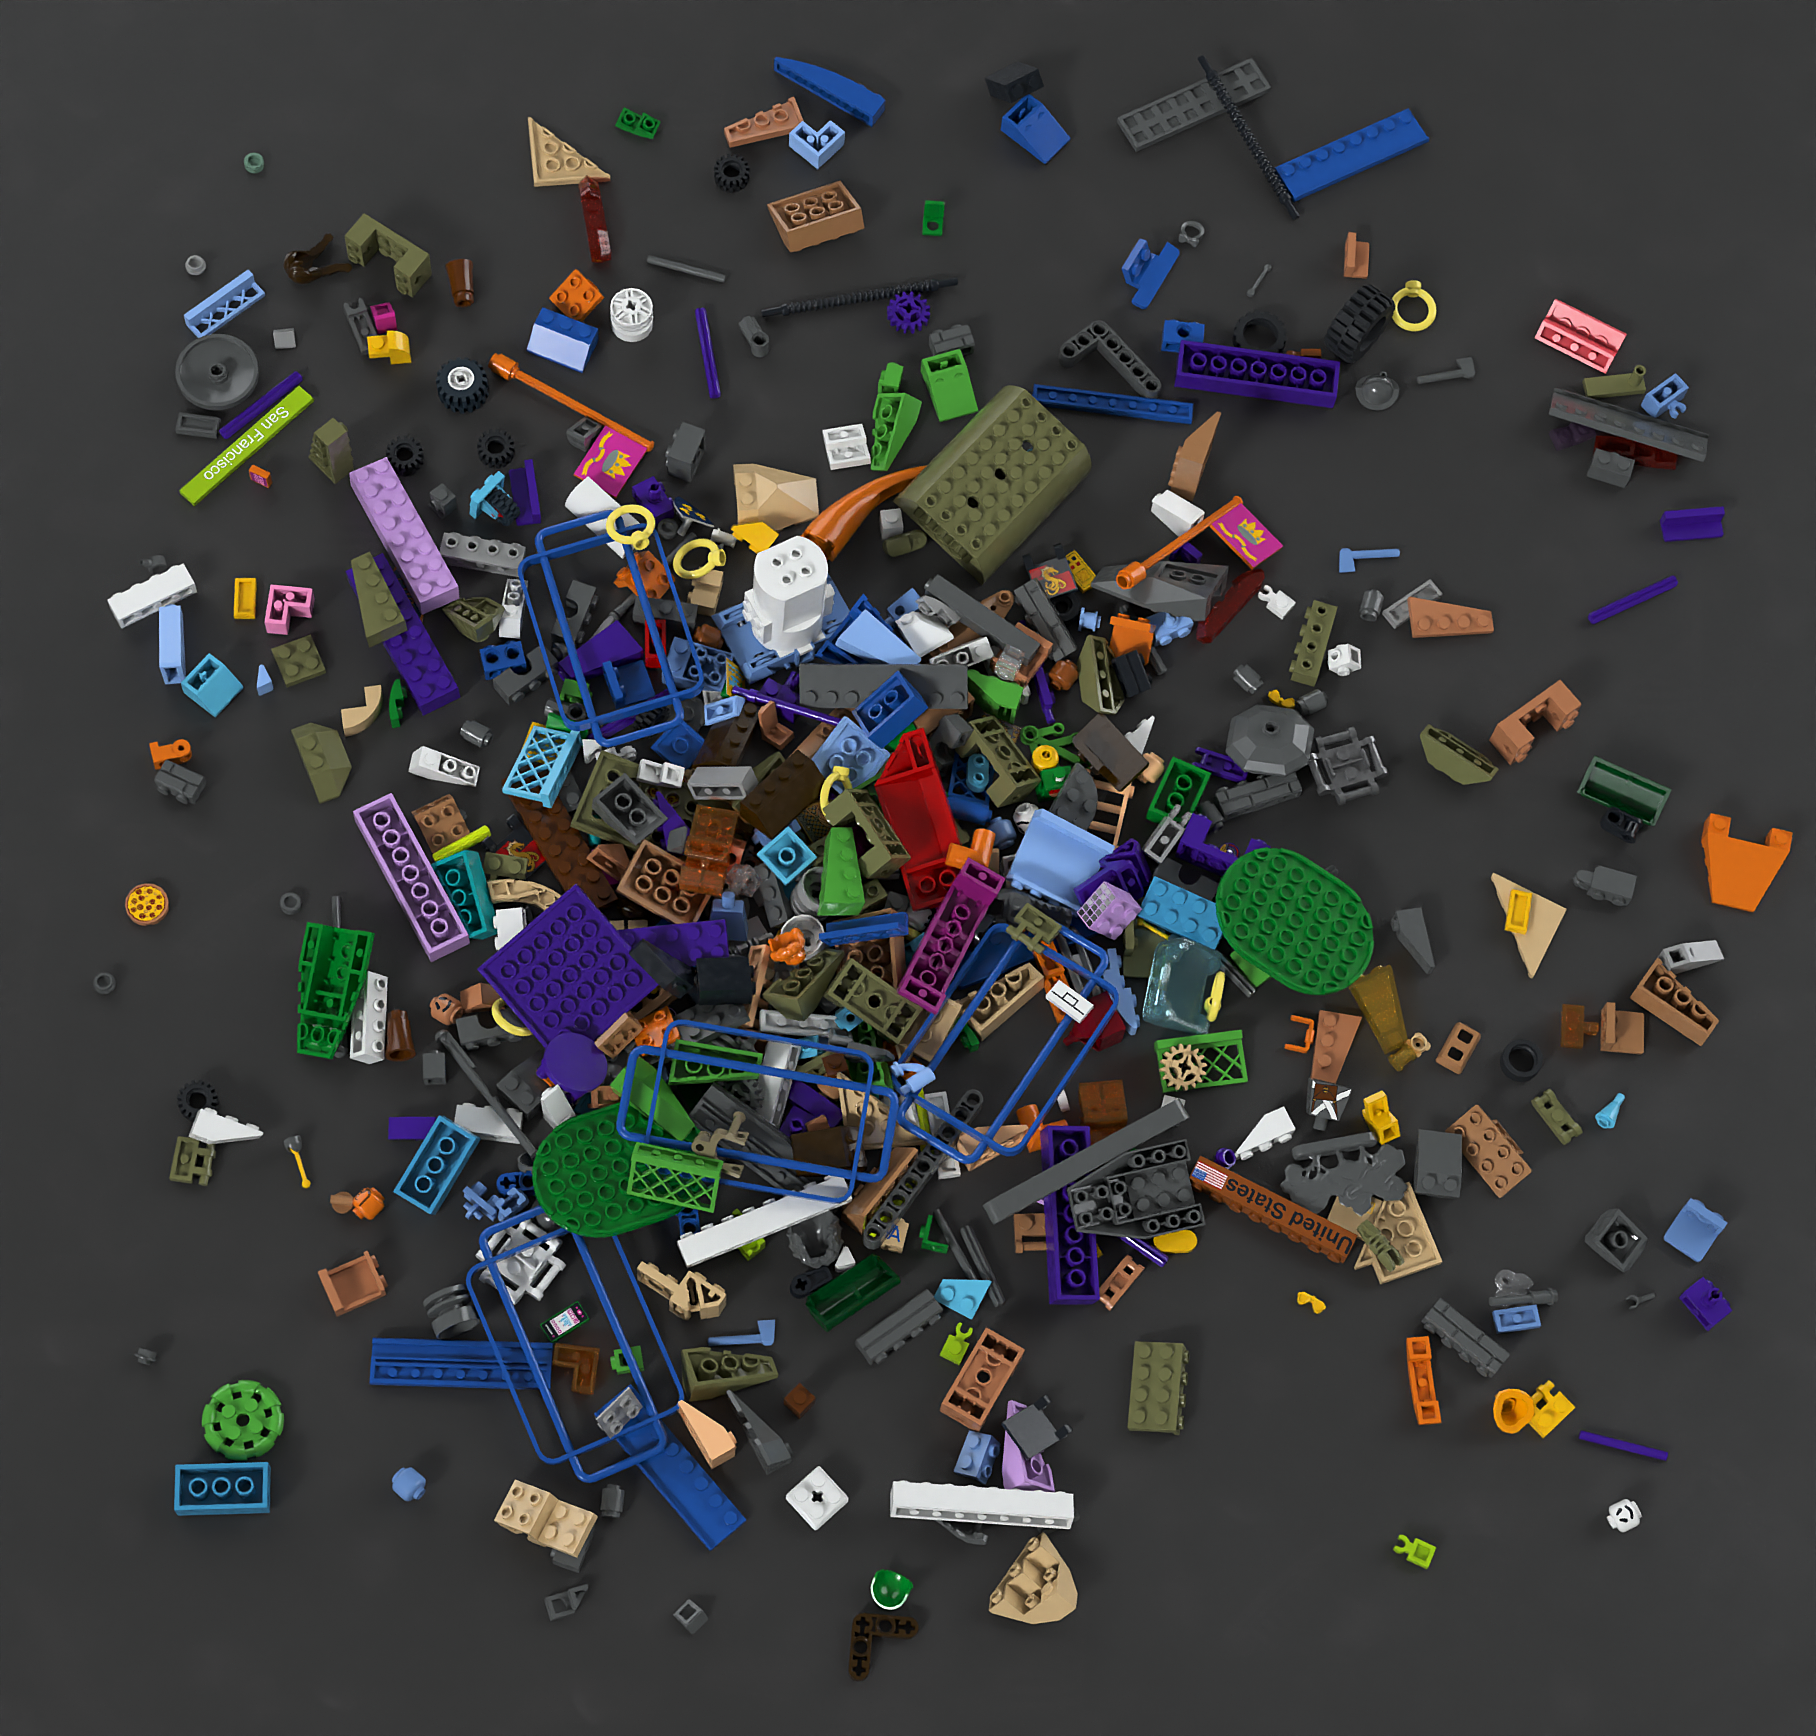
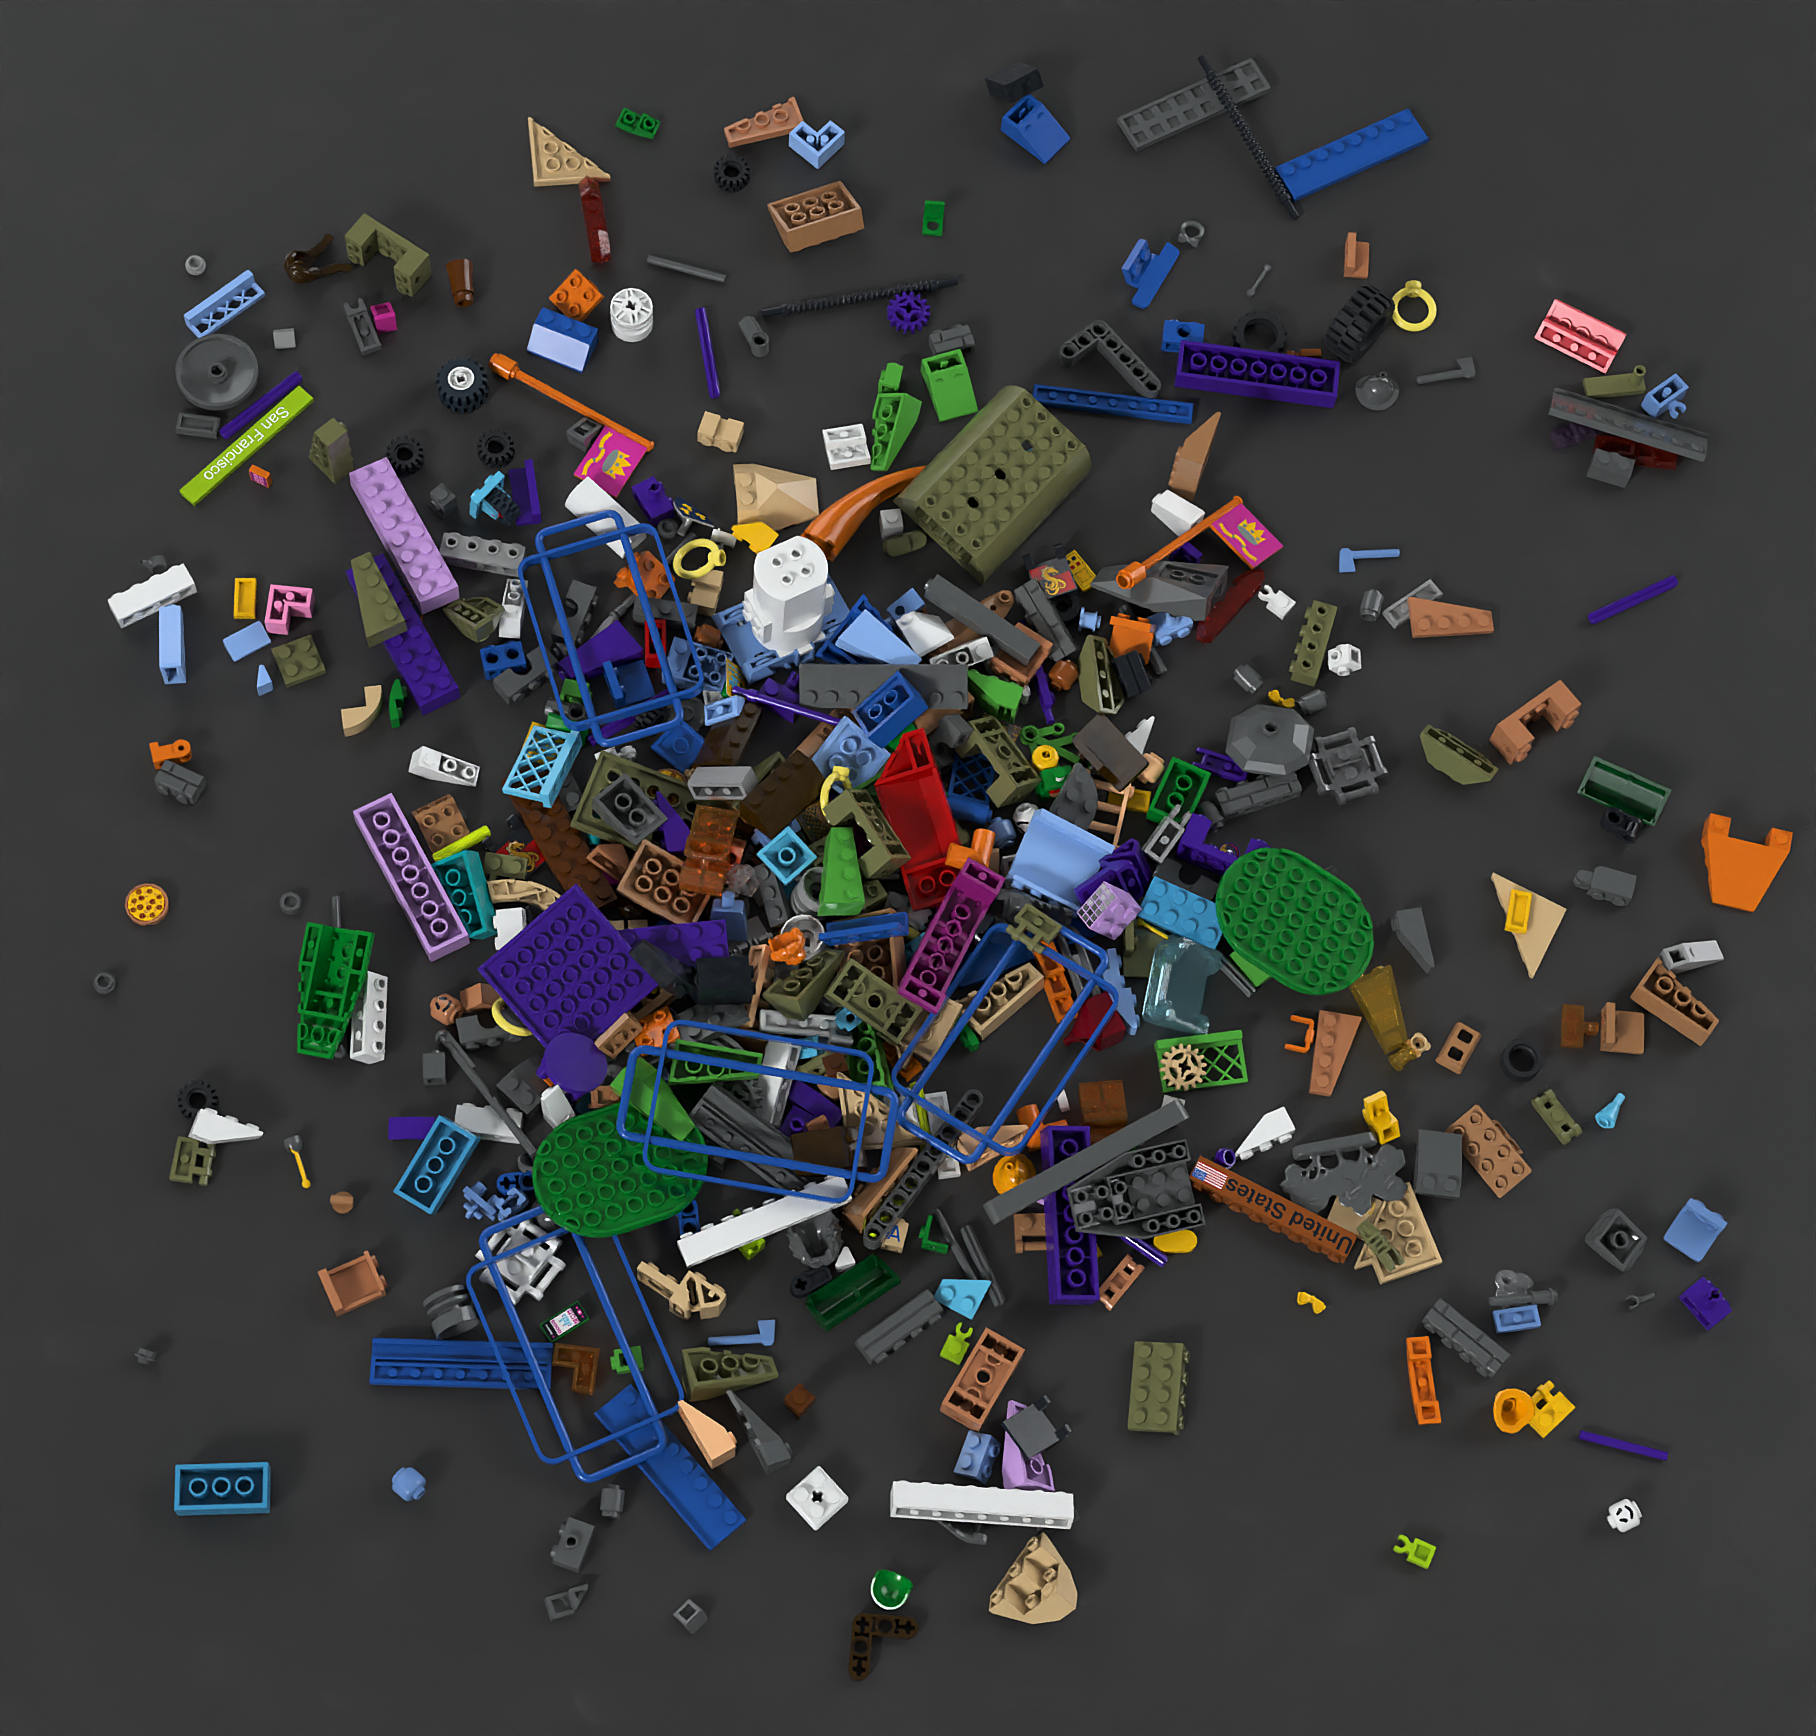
medium azure slope [181,653,244,718] -> none
bright green plate [202,1380,284,1461] -> none
sand green tile [244,153,264,173] -> none
olive wedge [291,723,352,804] -> none
orange head [352,1187,385,1220] -> none
yellow brick [367,331,411,364] -> none
reddish brown plant [385,1010,416,1061] -> none
dark grey brick [460,720,493,748] -> none
tan piece [494,1480,598,1558] -> none
white slope [582,739,601,764] -> none
light grey hinge [596,1387,643,1439] -> none
light yellow piece [606,504,655,550] -> none
bright green fence [627,1142,724,1213] -> none
white slope [636,759,685,788] -> none
dark grey brick [665,422,706,483] -> none
dark grey slope [667,826,688,854] -> none
dark tan piece [691,1112,749,1178] -> none
dark grey plant [734,1036,758,1053] -> none
nougat bracket [758,700,795,750] -> none
blue slope [774,57,886,127] -> none
dark grey slope [844,1041,895,1063] -> none
light blue plant [890,1061,936,1095] -> none
light grey slope [915,595,961,626] -> none
medium azure plate [966,754,989,793] -> none
clear brick [994,644,1025,681] -> none
white tile [1046,980,1094,1023] -> none
light yellow piece [1204,971,1225,1022] -> none
torso [1306,1077,1352,1131] -> none
dark purple panel [1660,506,1725,542] -> none
none -> light blue slope [223,621,271,662]
none -> tan brick [698,411,744,453]
none -> light orange helmet [993,1153,1036,1194]
none -> yellow tile [1107,789,1151,813]

